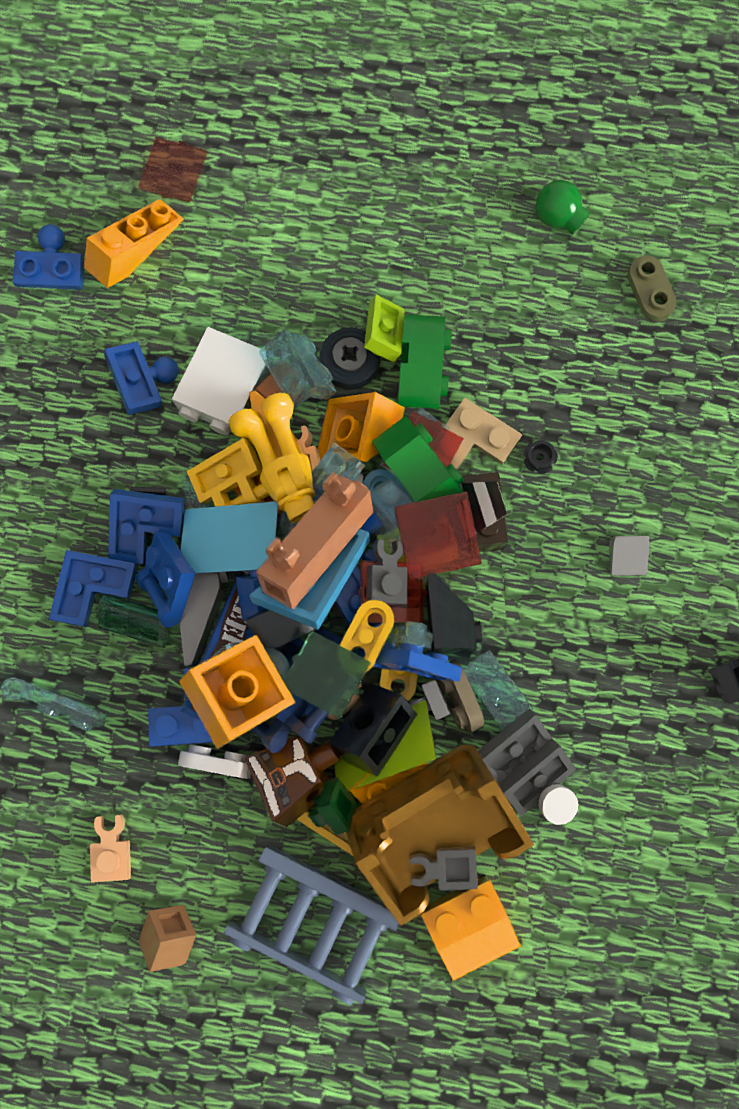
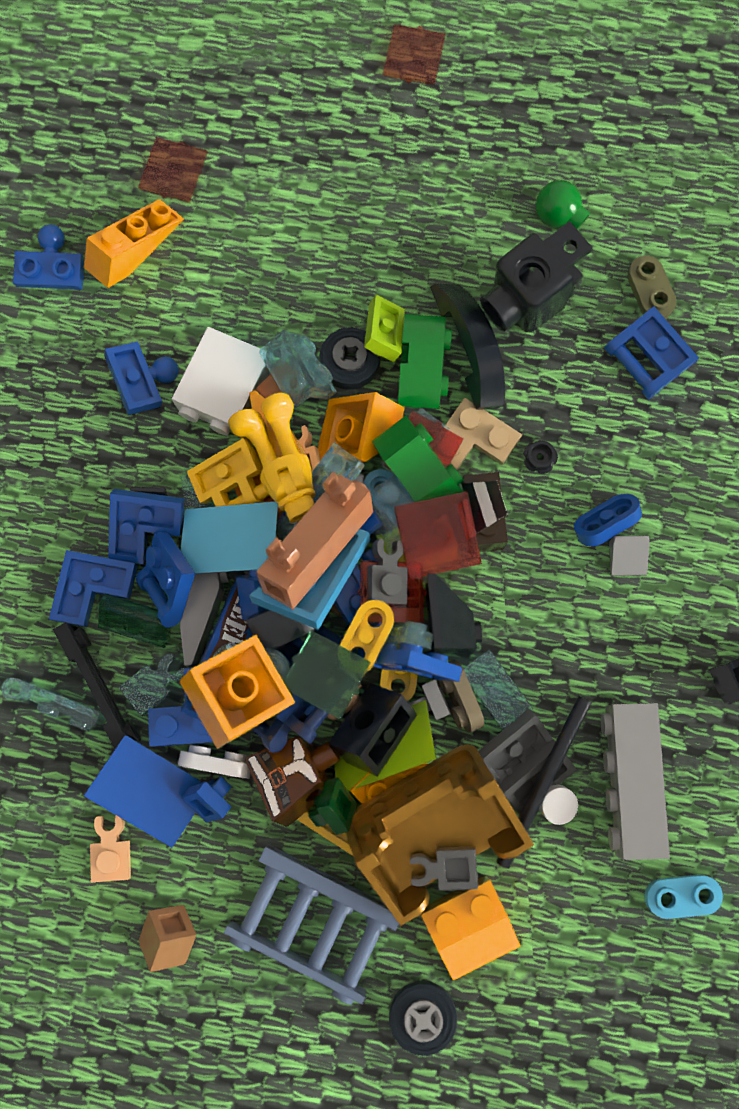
none -> black container [53,622,141,749]
none -> blue sticker [84,735,202,848]
none -> clear light blue plate [119,653,185,716]
none -> blue tile [181,776,231,823]
none -> clear red piece [383,24,446,85]
none -> black wheel [389,981,458,1056]
none -> black slope [430,284,505,410]
none -> black piece [480,221,592,333]
none -> black piece [496,695,592,869]
none -> blue plate [574,494,642,546]
none -> light grey brick [601,703,670,860]
none -> blue plate [604,306,699,400]
none -> medium azure plate [644,874,723,919]

